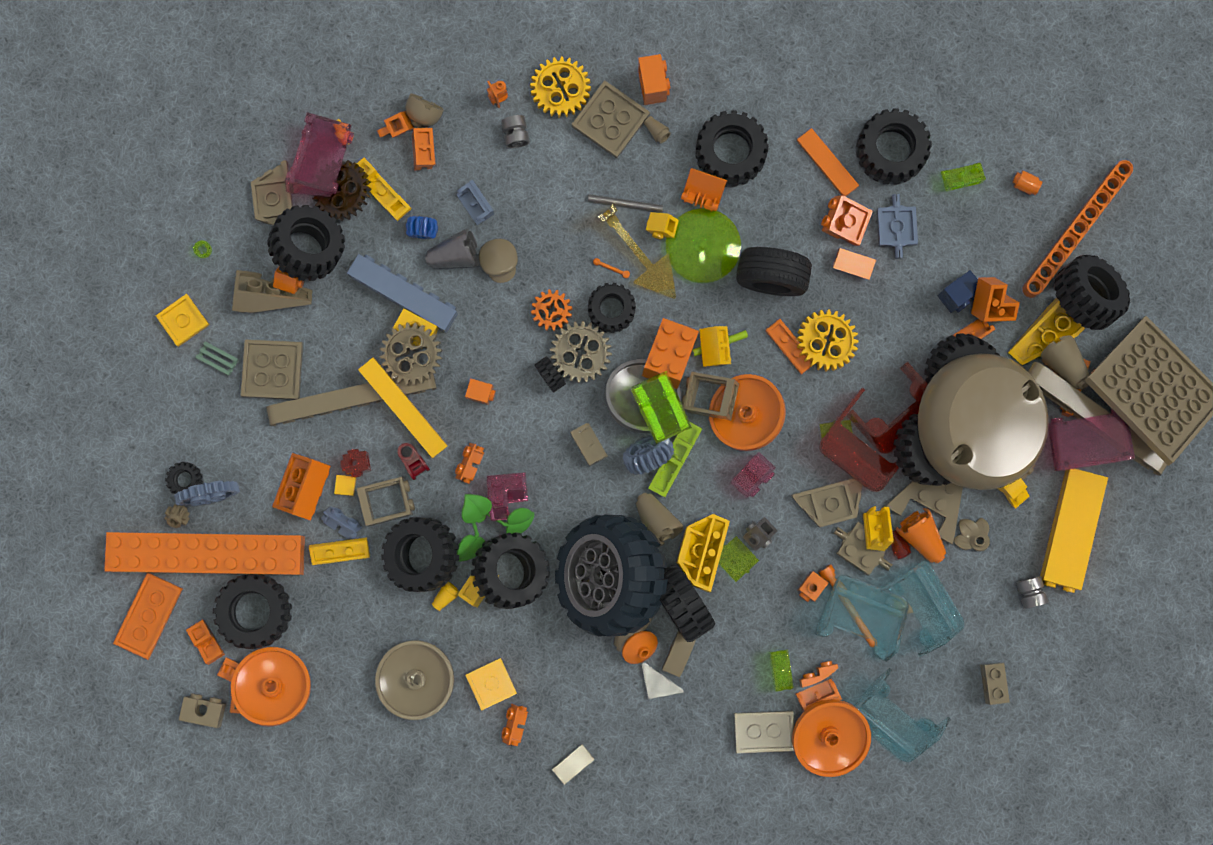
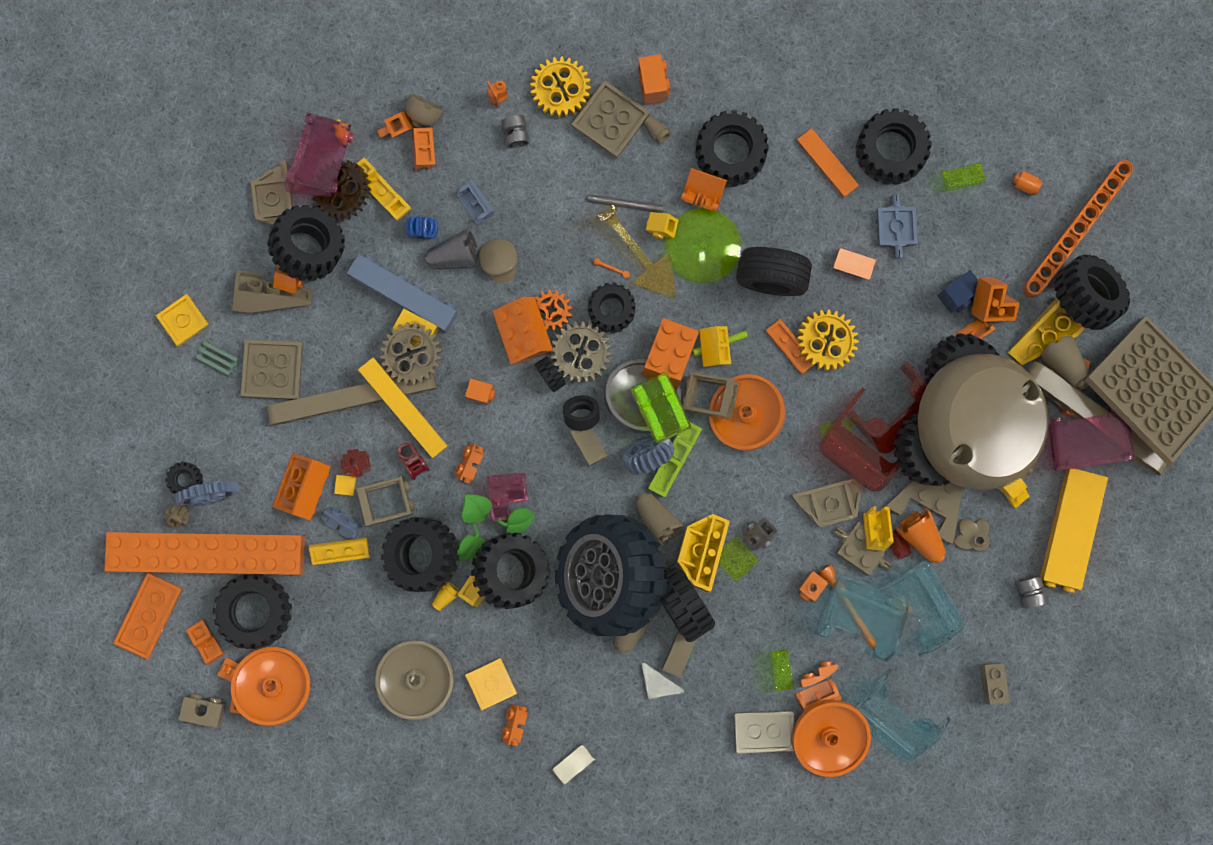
clear neon green bush [193,240,212,258] -> none
orange dish [622,631,658,664] -> none
clear pink brick [730,452,776,499] -> none
orange plate [821,195,873,246] -> none
none -> orange brick [493,297,553,365]
none -> black tyre [563,395,600,431]

